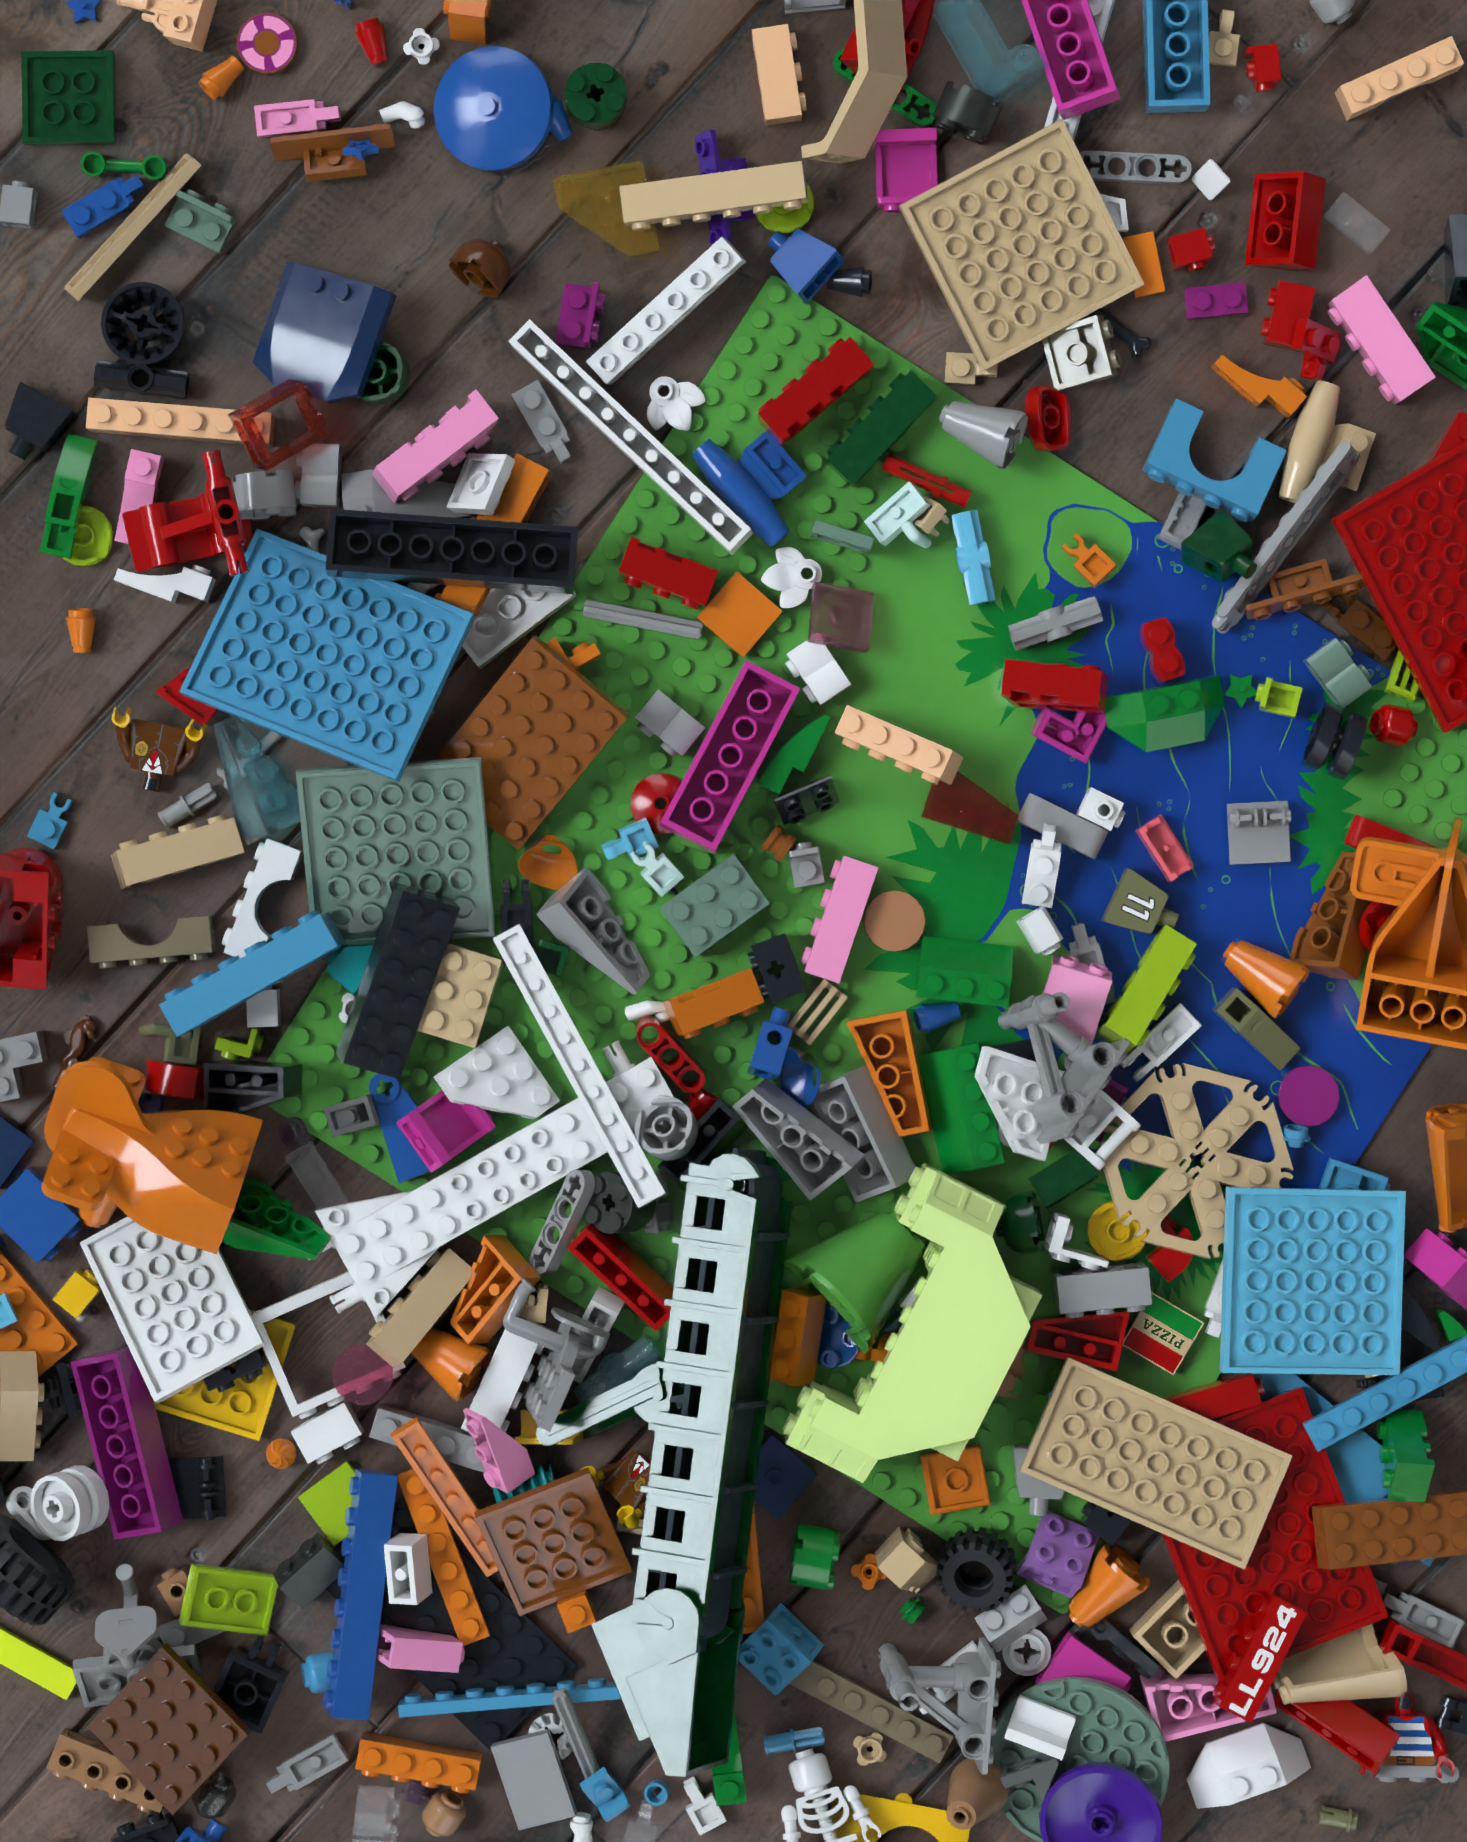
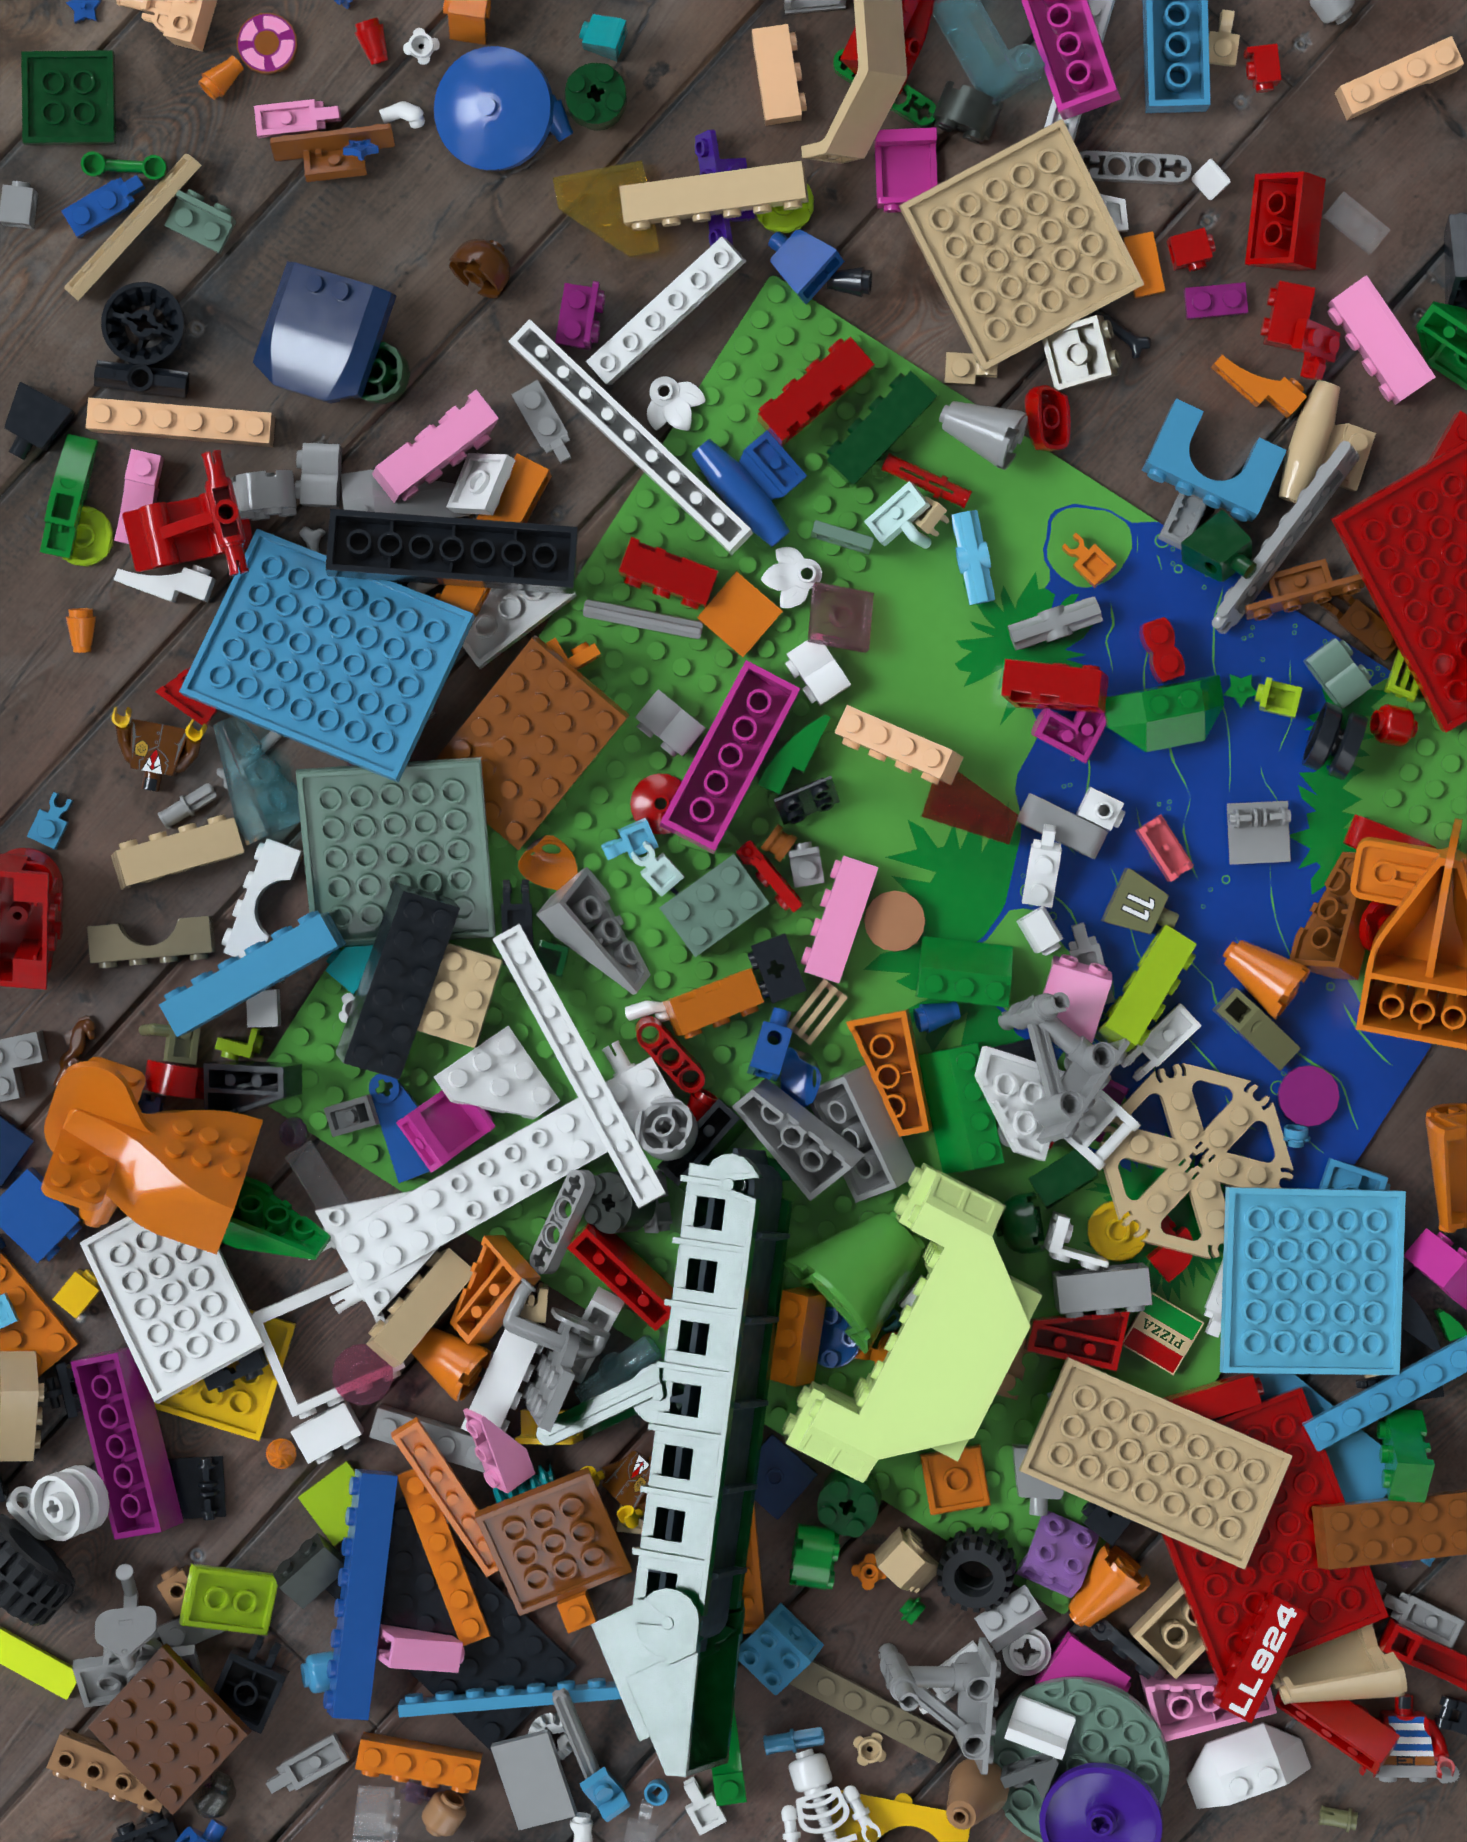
clear red window [228,379,327,471] -> none
white brick [384,1533,433,1605] -> none
none -> teal slope [579,14,628,62]
none -> red hinge [736,840,804,913]
none -> dark green brick [817,1470,882,1537]

